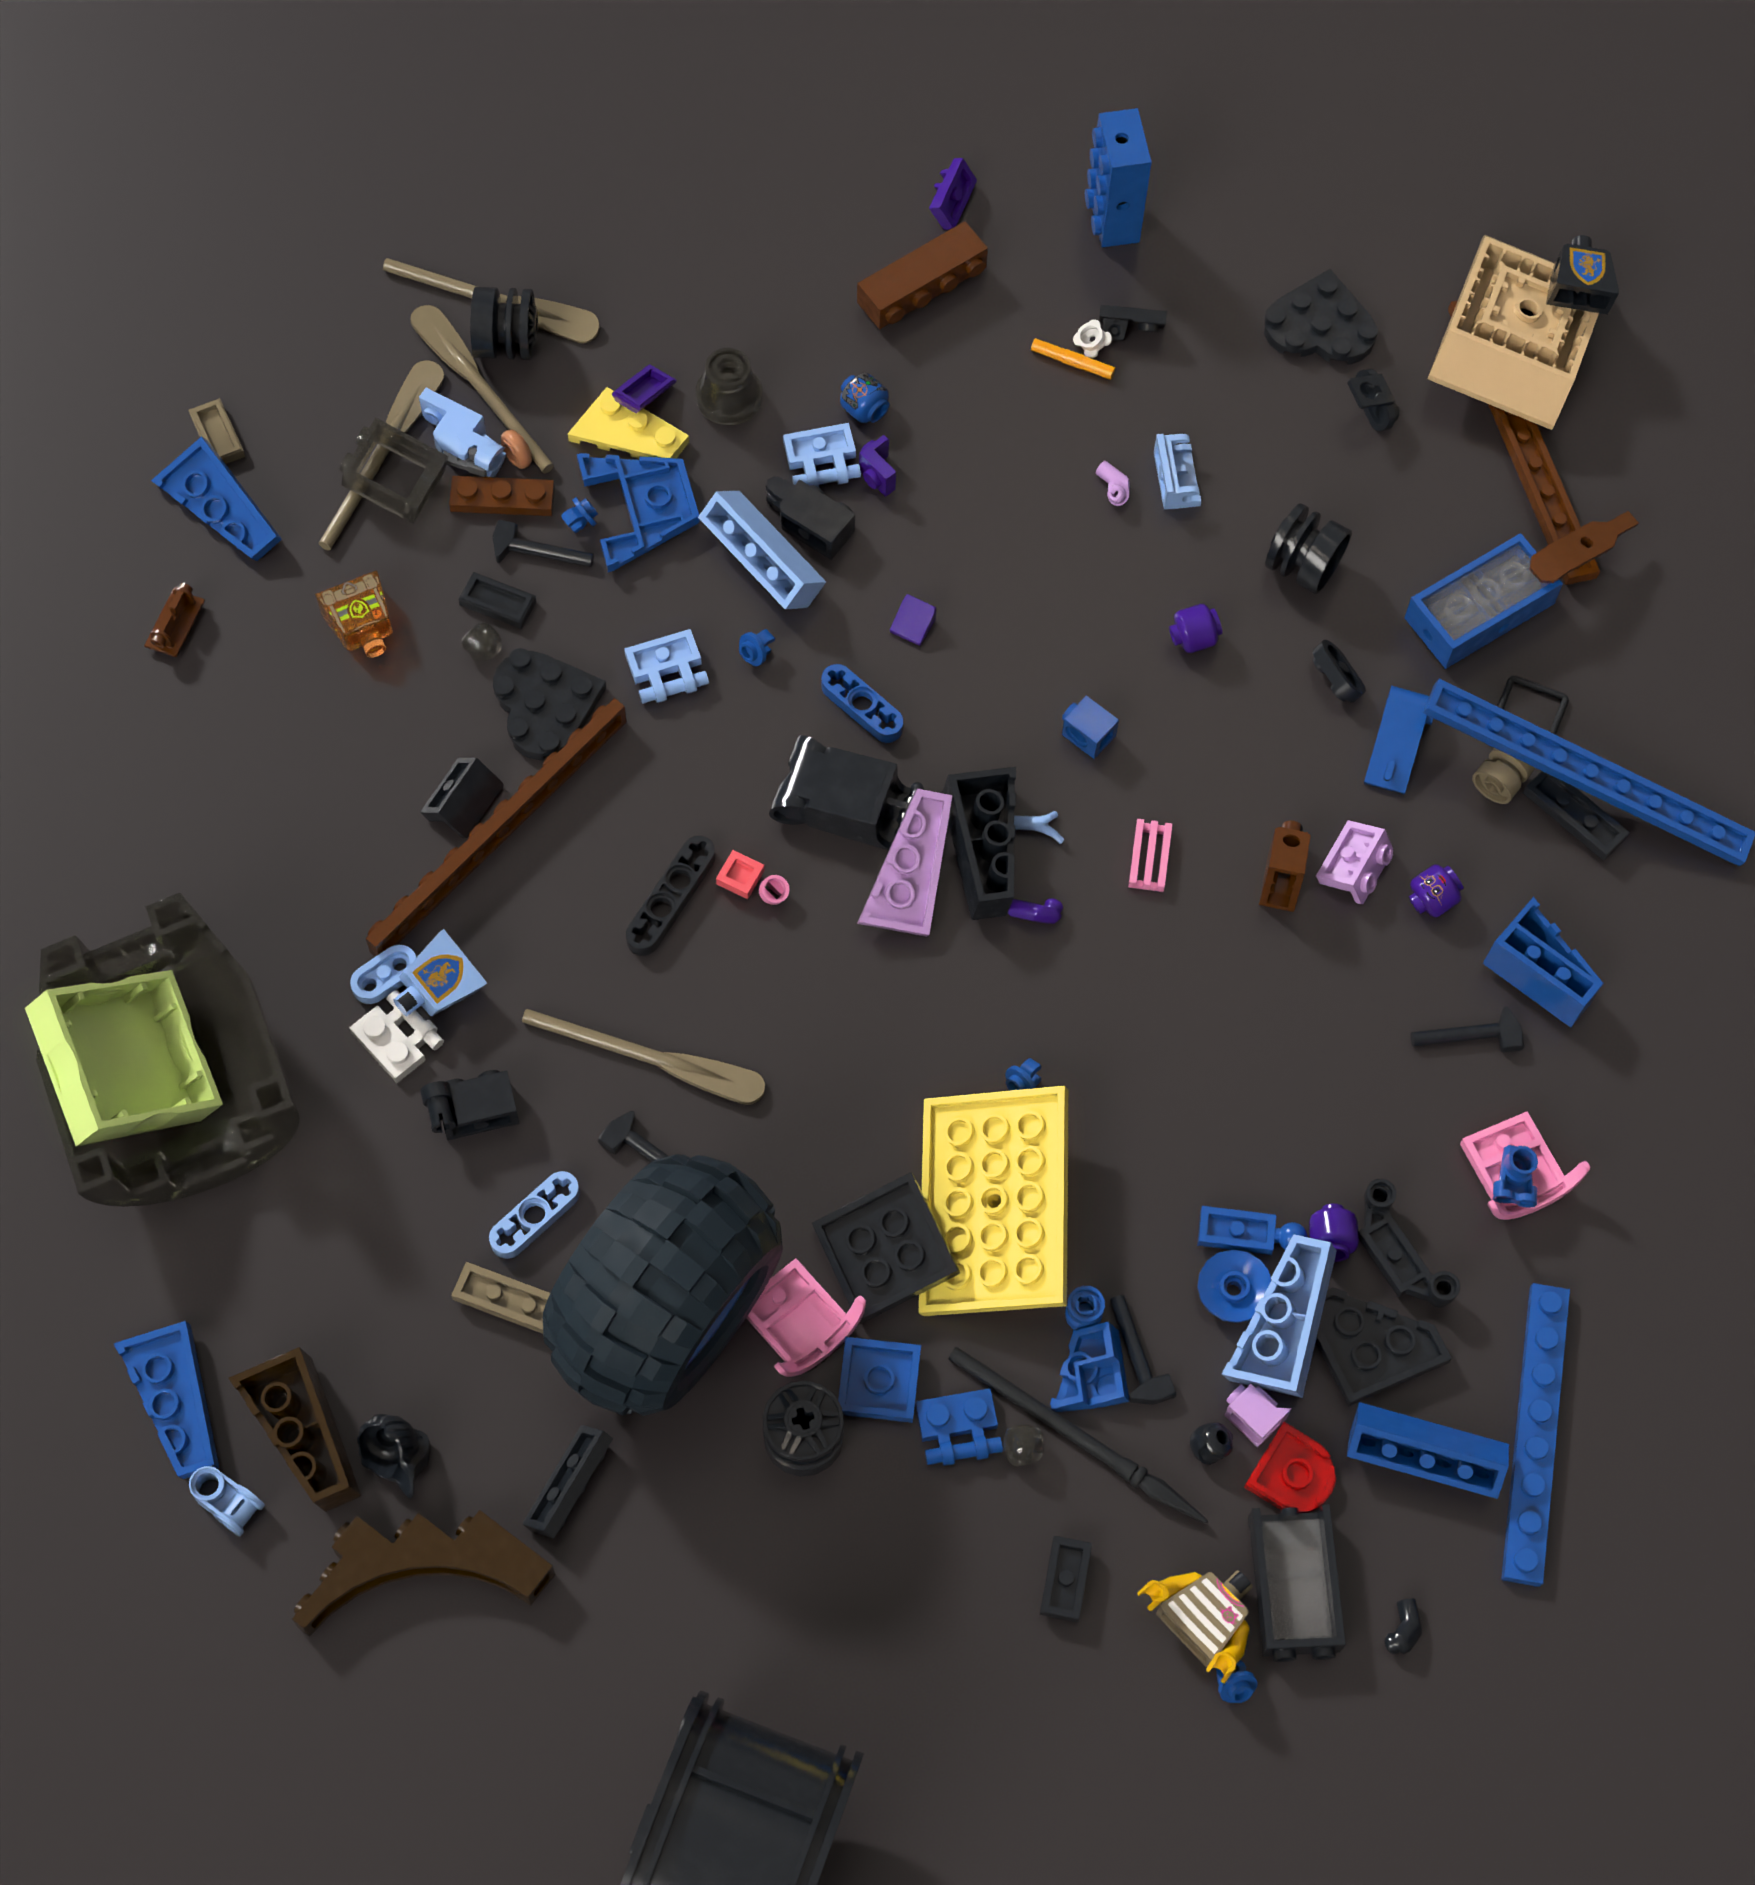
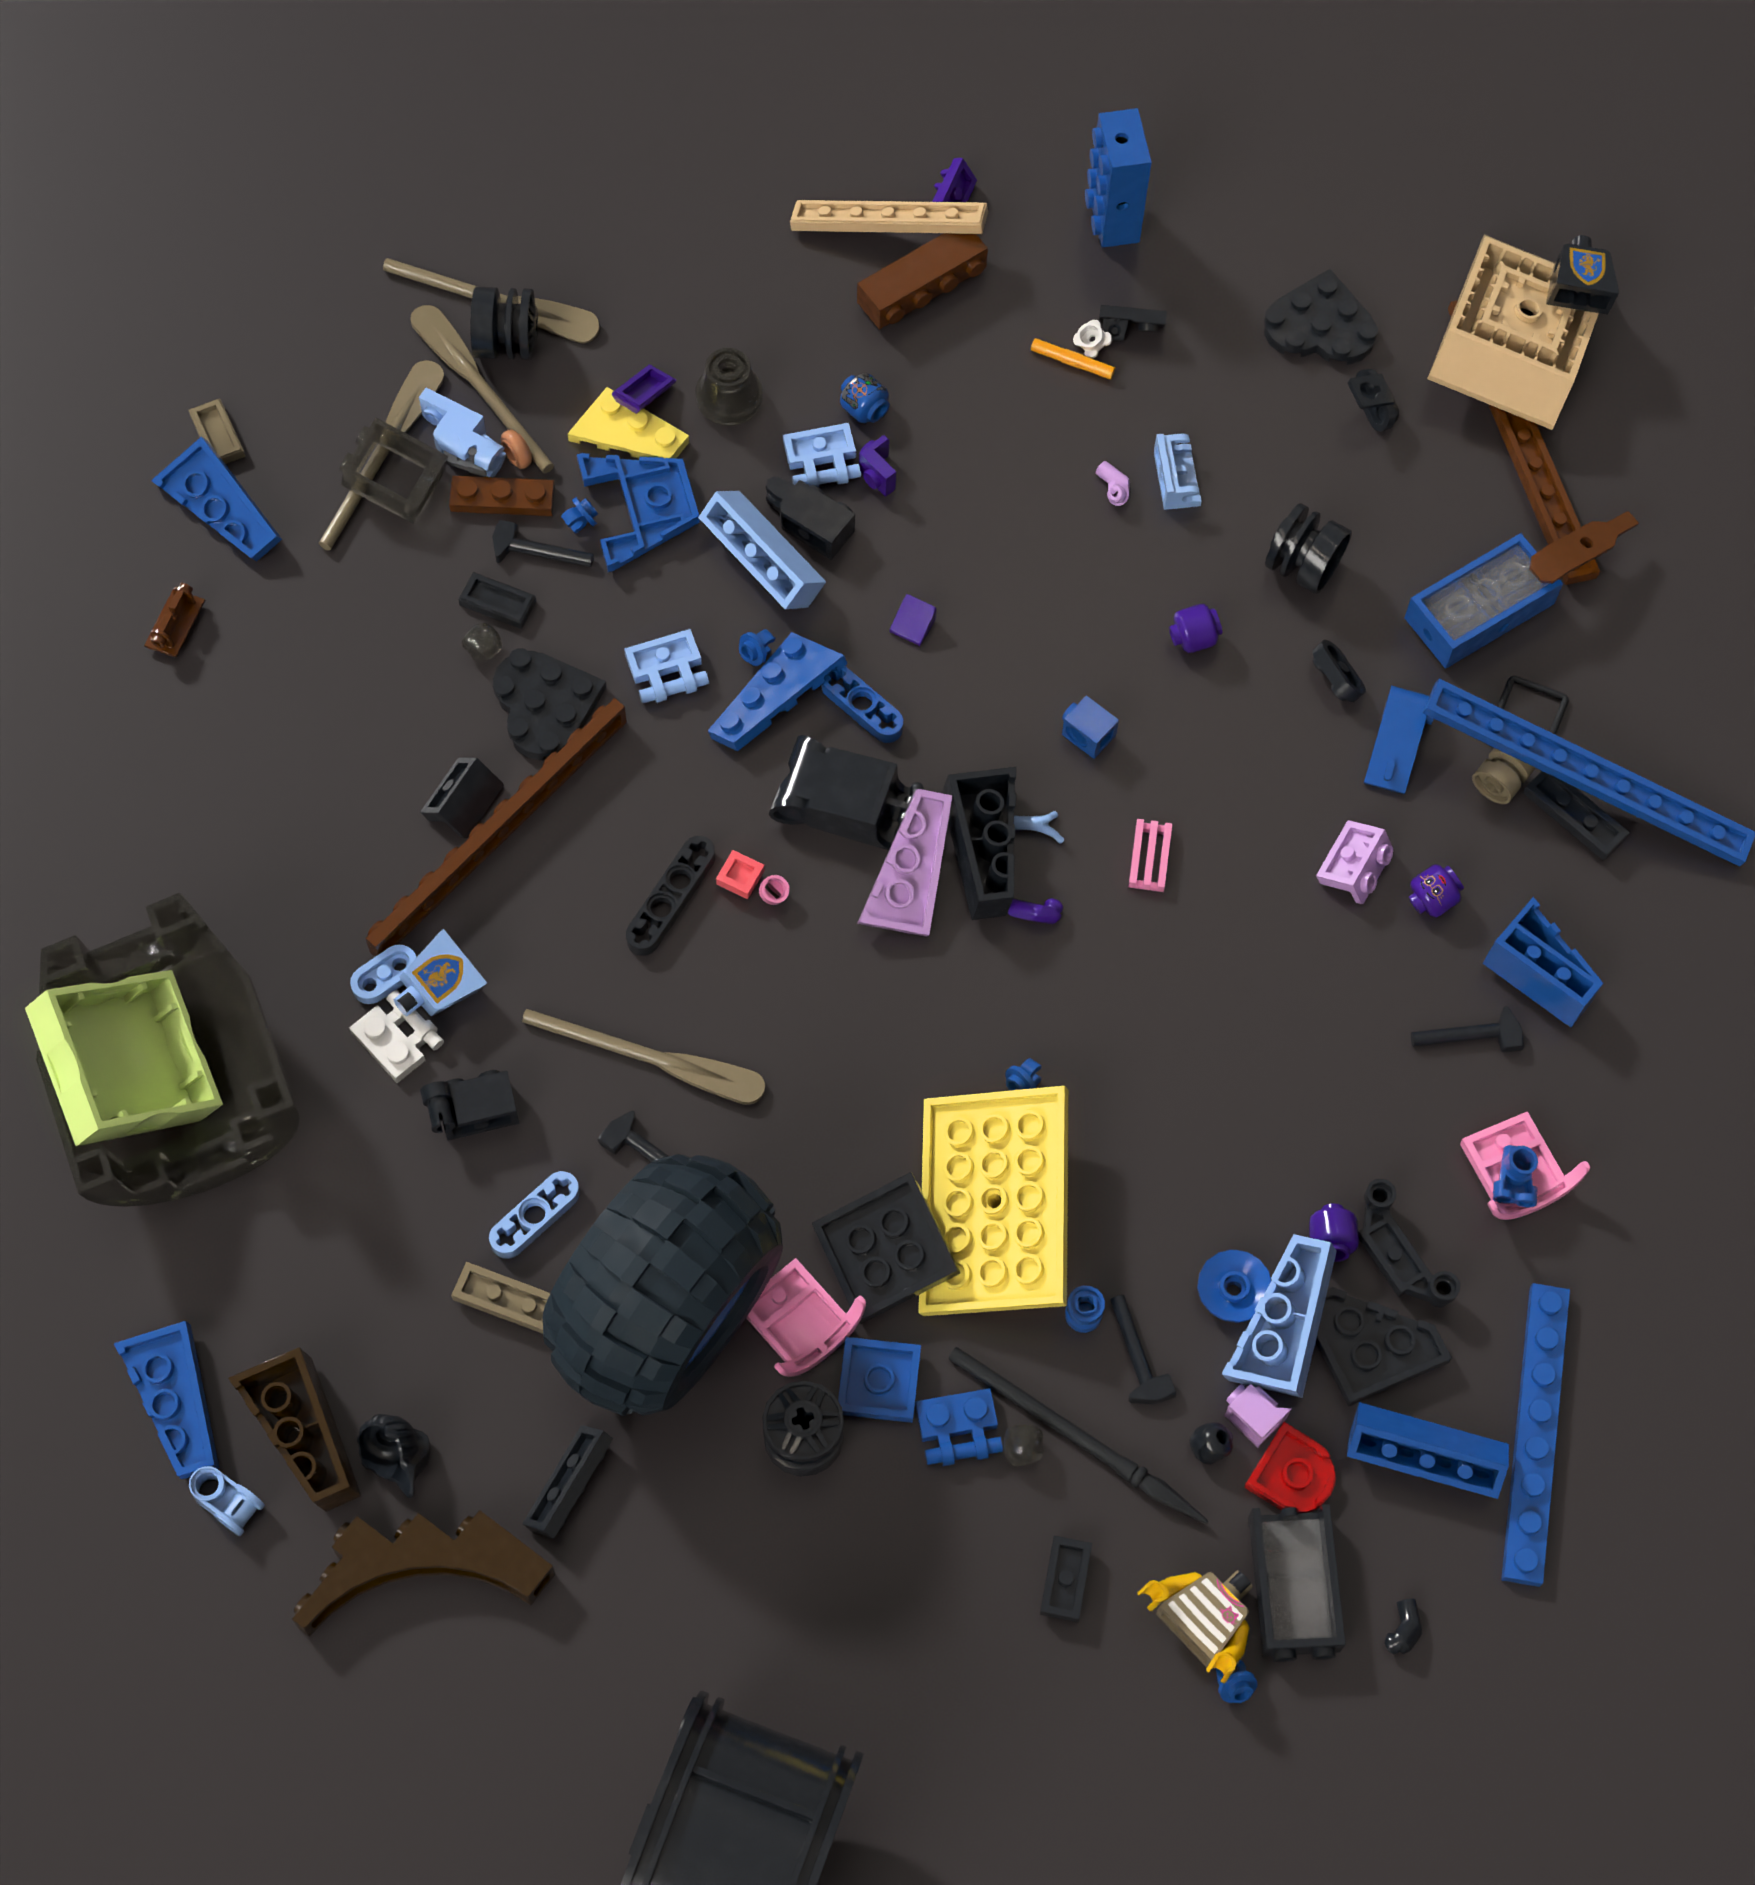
clear orange torso [315,570,393,658] -> none
blue slope [1050,1321,1129,1412] -> none
blue plate [1197,1206,1308,1255] -> none
reddish brown torso [1259,820,1311,912] -> none
none -> blue wing [708,632,848,751]
none -> tan tile [790,200,988,234]

